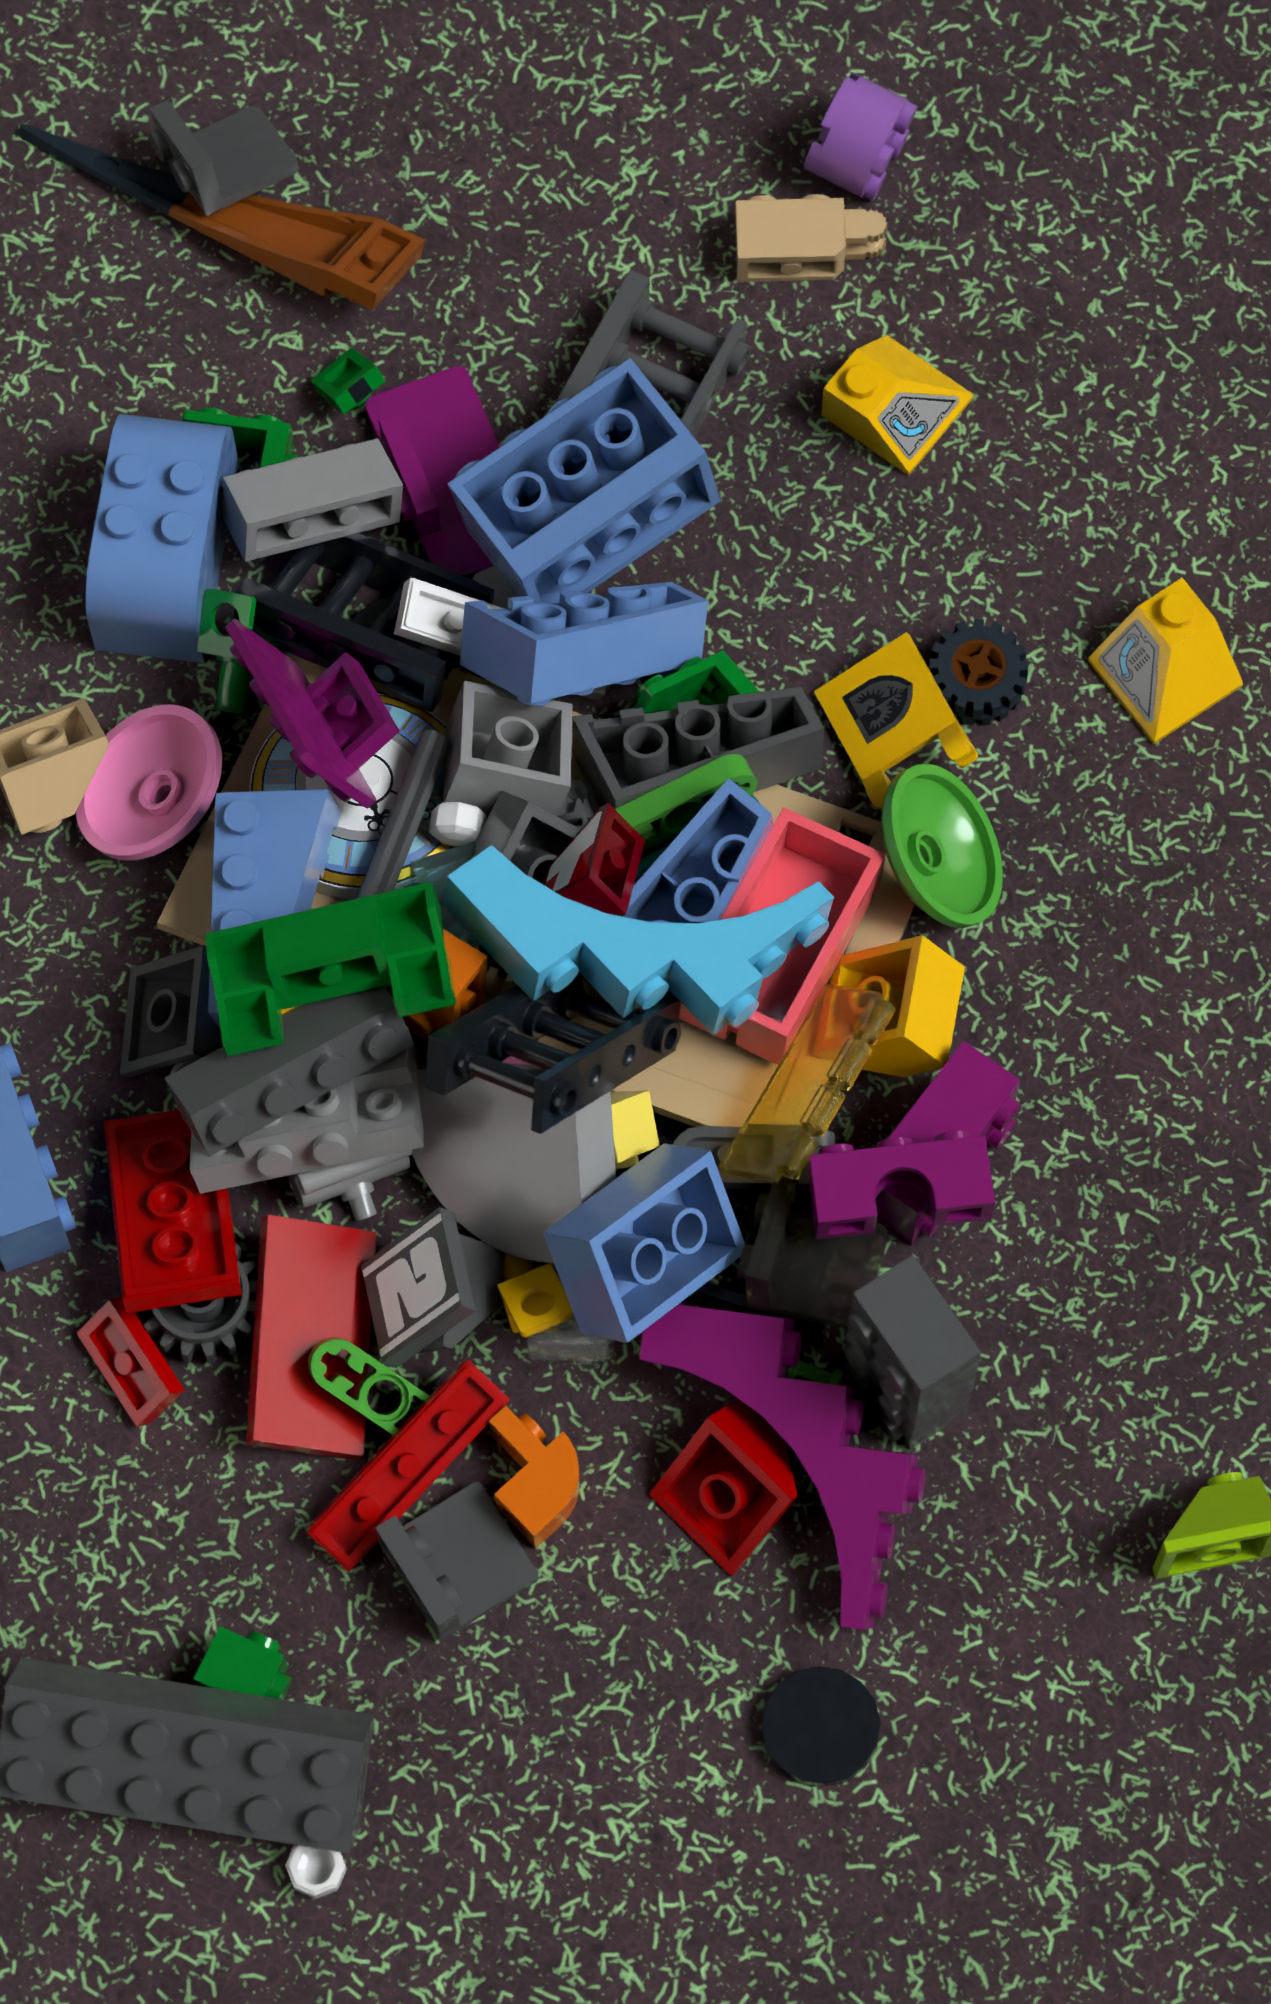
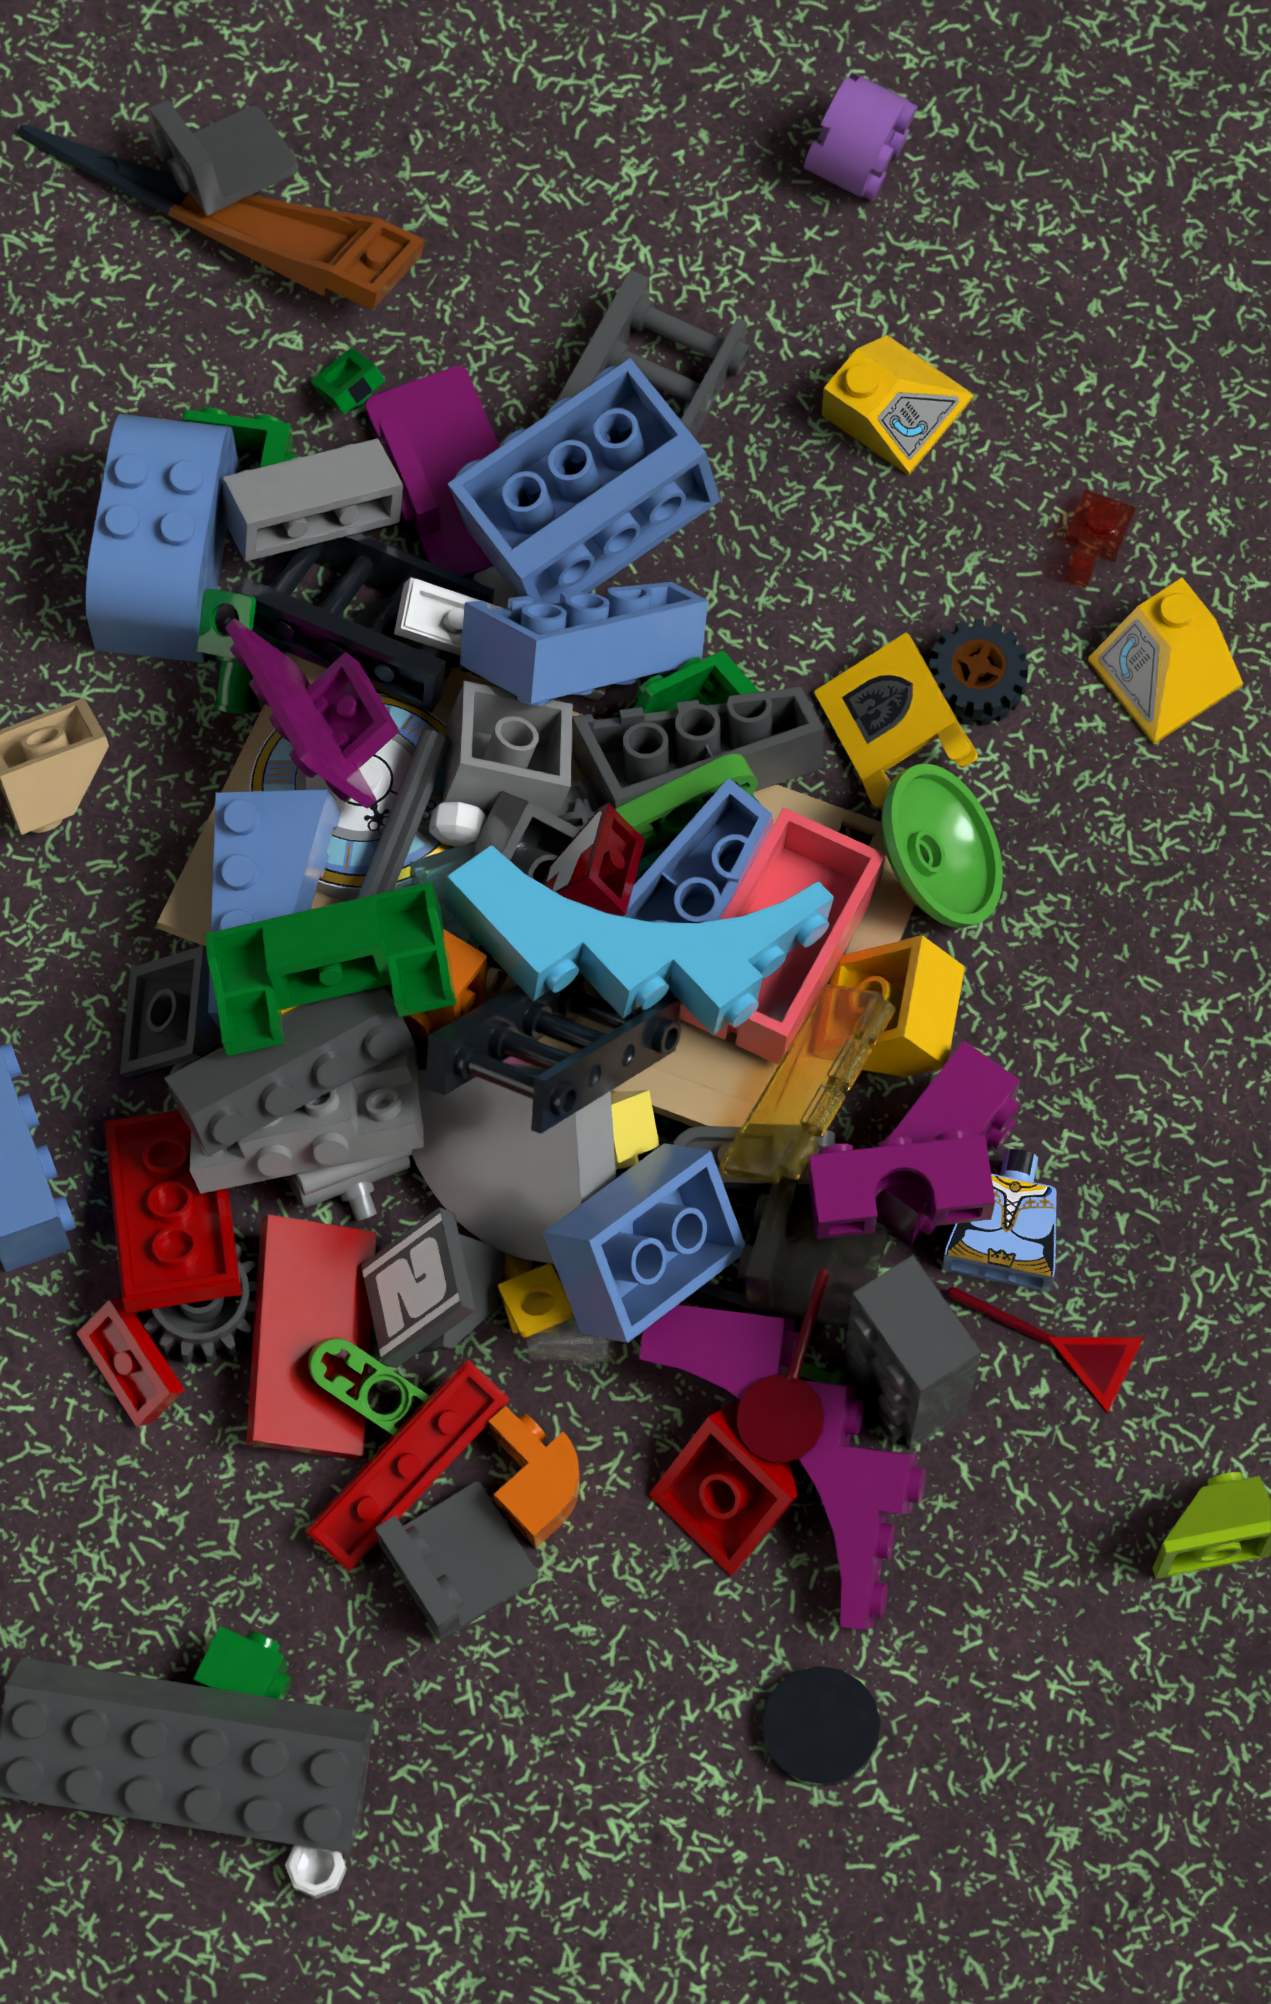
bright pink dish [75,705,222,861] -> none
tan hinge [735,194,888,282] -> none
none -> dark red piece [736,1267,829,1463]
none -> torso [942,1149,1057,1292]
none -> piece [947,1287,1144,1413]
none -> clear red plate [1064,489,1136,589]

